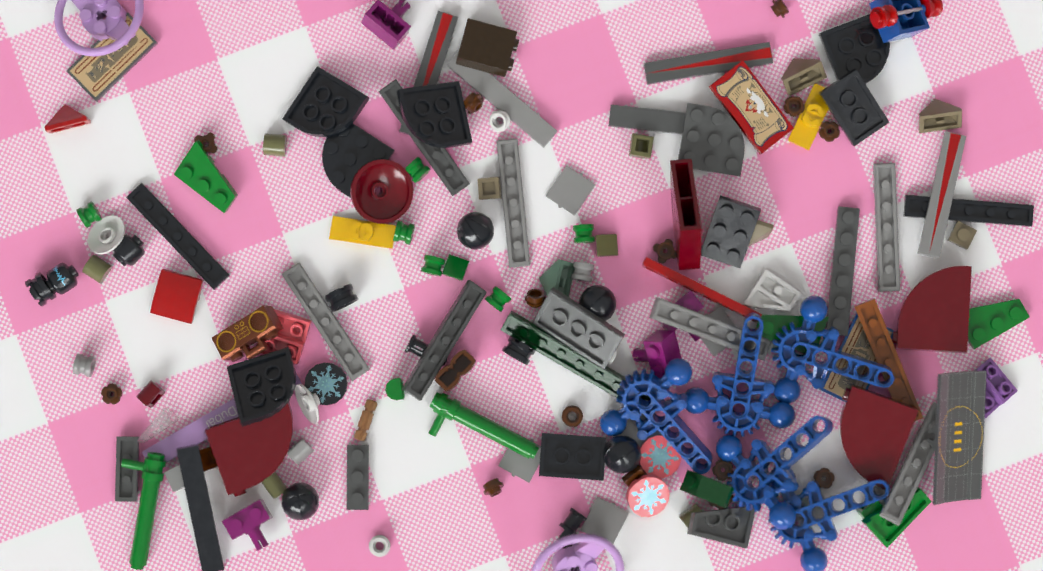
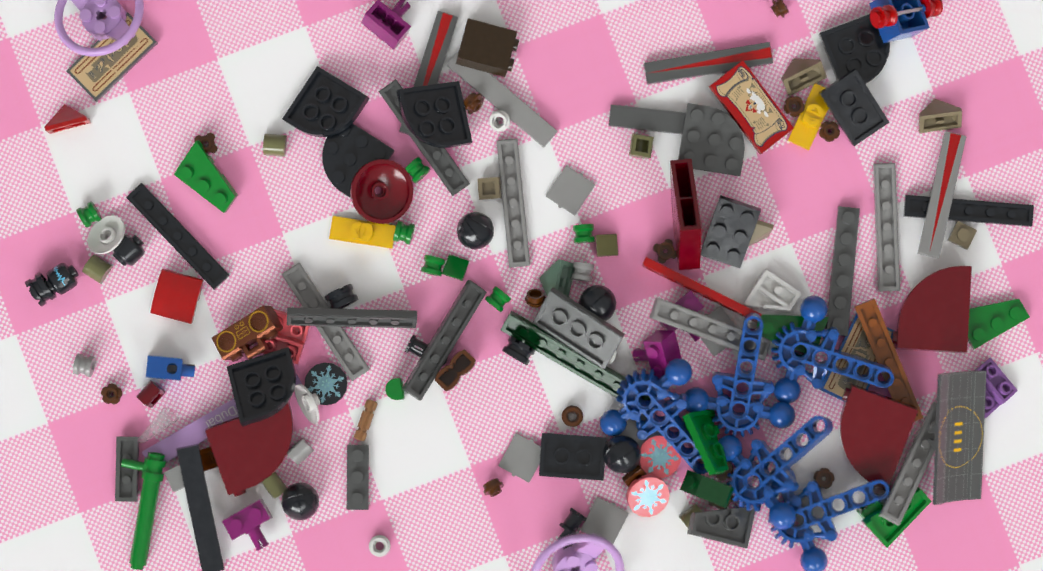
green cylinder [428,392,539,459] -> none
none -> blue torso [146,355,195,381]
none -> dark grey tile [287,307,417,328]
none -> green wing [683,409,728,476]

